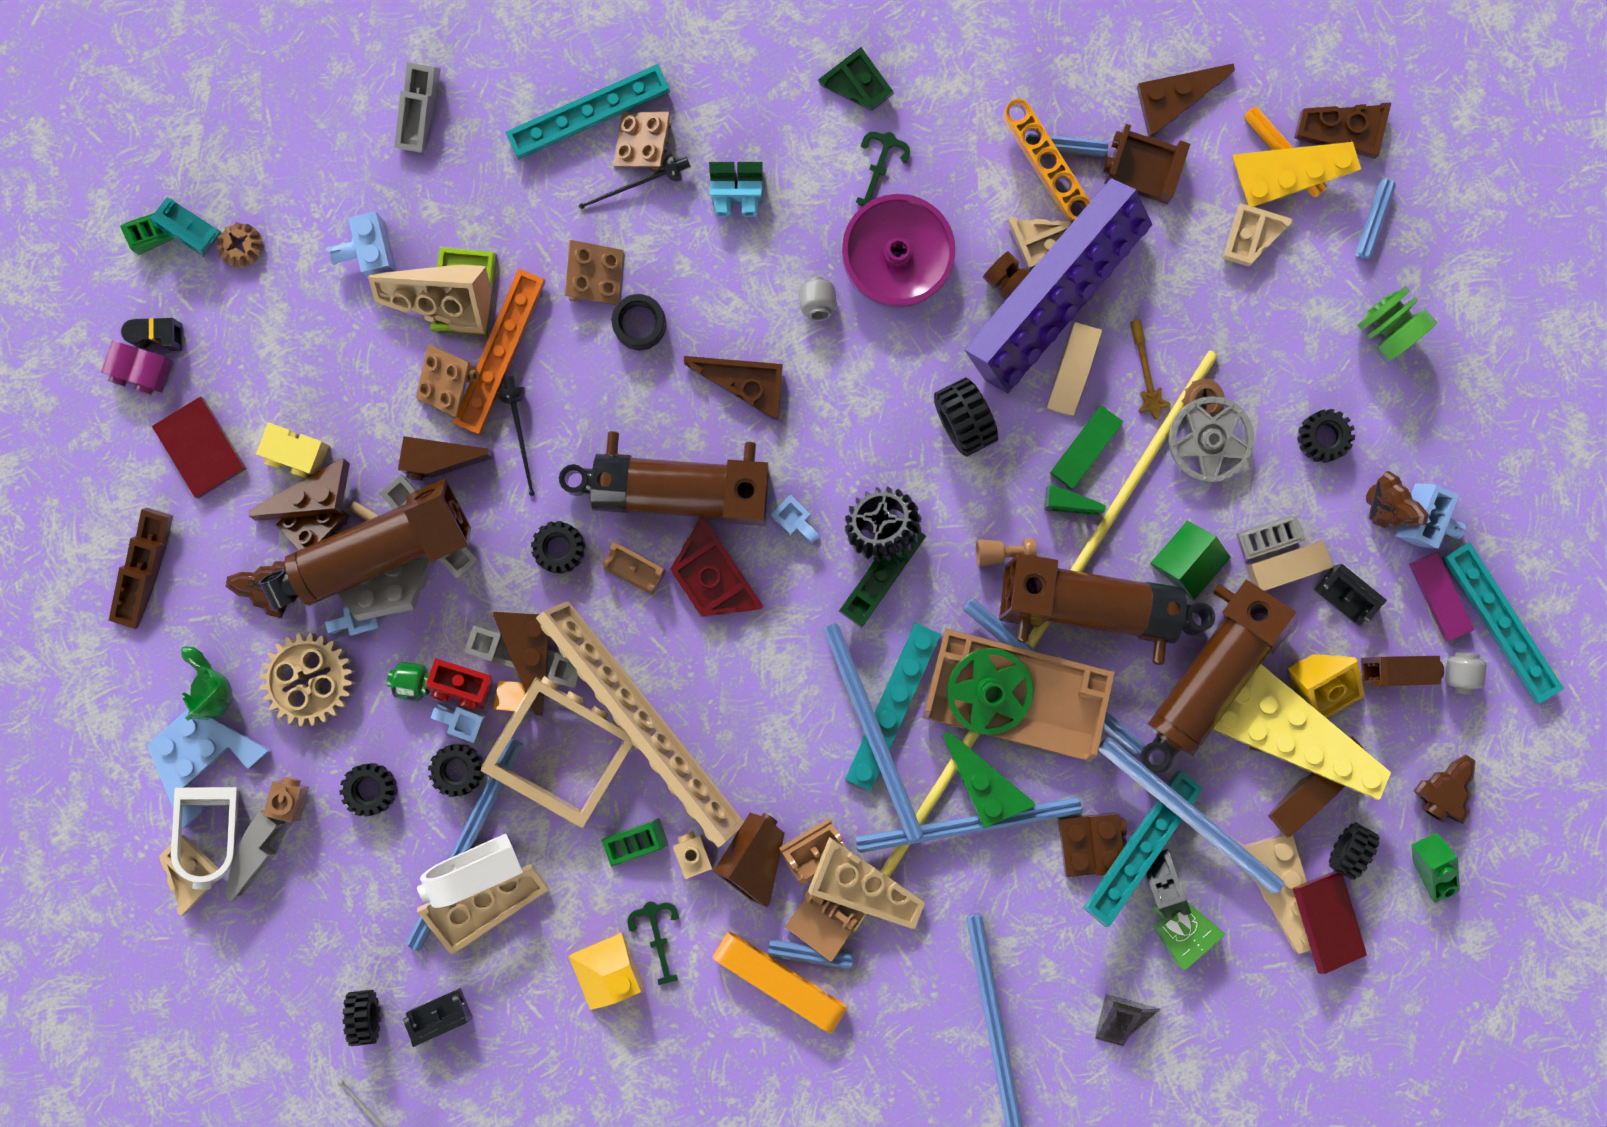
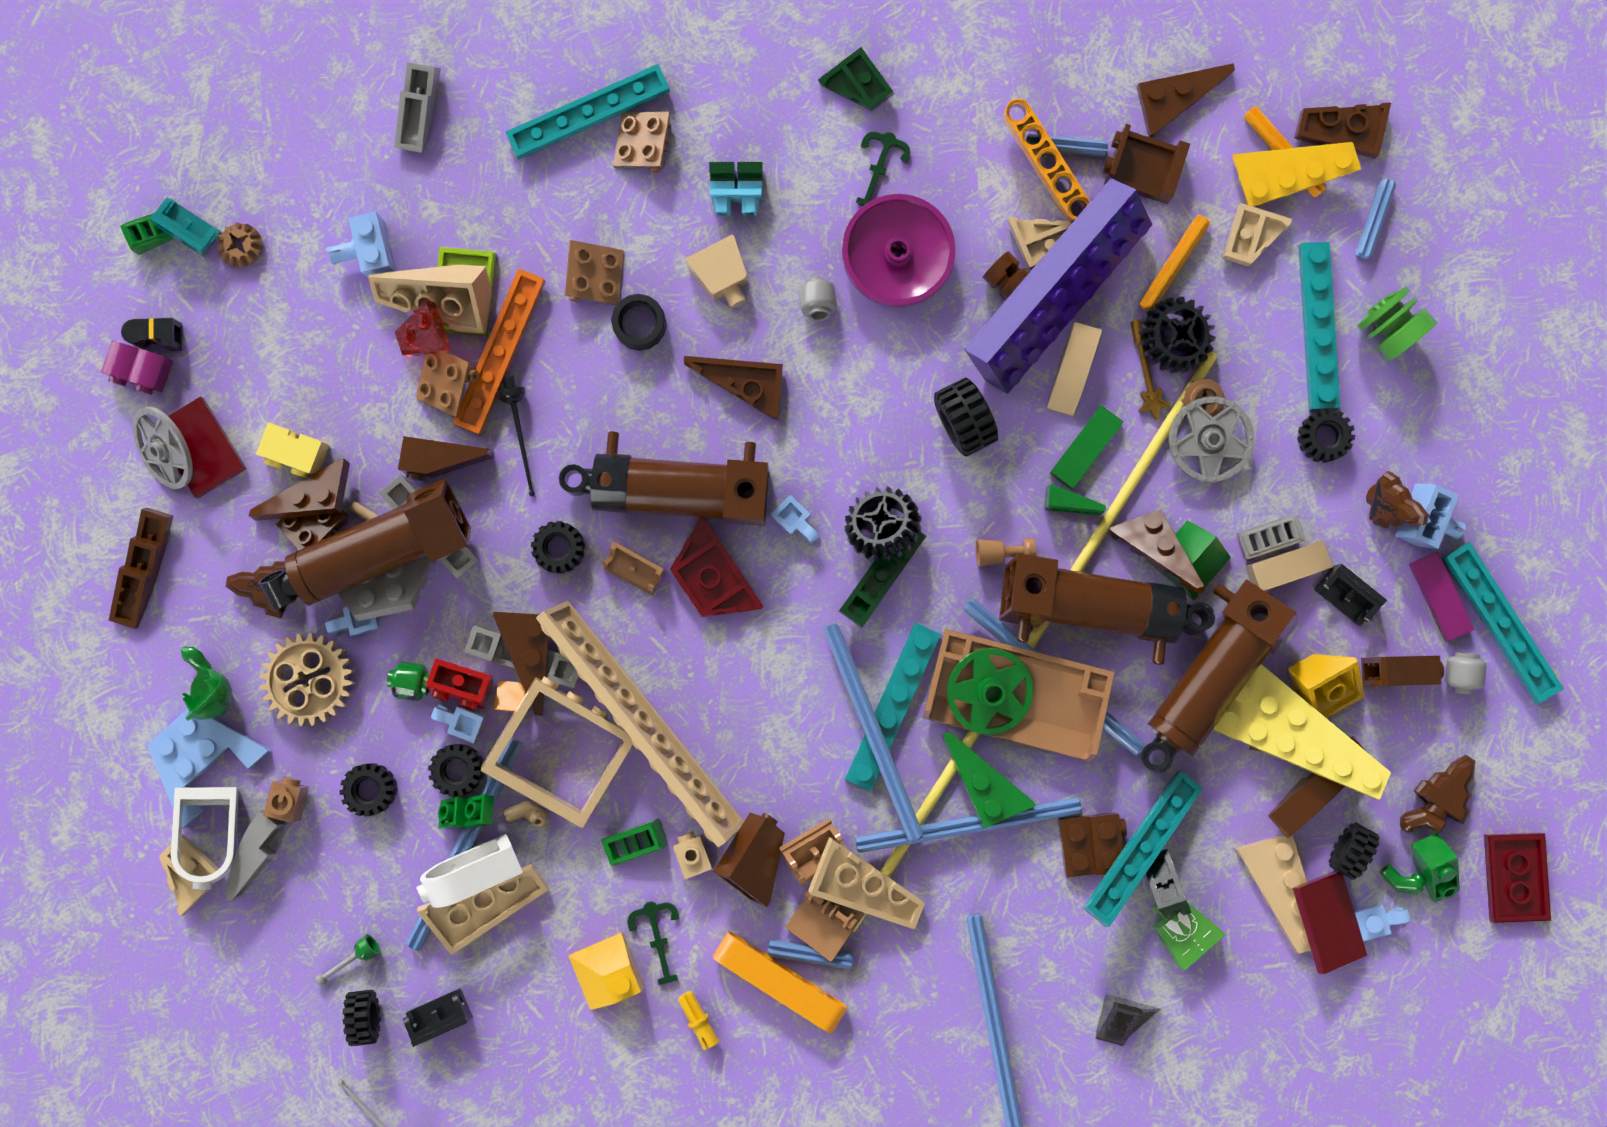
black sword [579,153,691,209] -> none
medium blue axle [1098,737,1284,894] -> none
none -> light grey wheel [132,407,193,489]
none -> green hinge [315,934,380,985]
none -> clear red wing [395,301,451,357]
none -> green slope [438,794,494,830]
none -> tan arm [504,801,547,827]
none -> yellow axle [678,991,720,1050]
none -> tan torso [685,234,748,308]
none -> wing [1110,509,1204,594]
none -> black gear [1138,297,1216,374]
none -> light orange axle [1139,215,1210,311]
none -> teal plate [1298,242,1340,411]
none -> light blue plate [1354,904,1411,941]
none -> green arm [1380,864,1426,894]
none -> reddish brown arm [1400,808,1447,834]
none -> dark red tile [1484,832,1551,923]

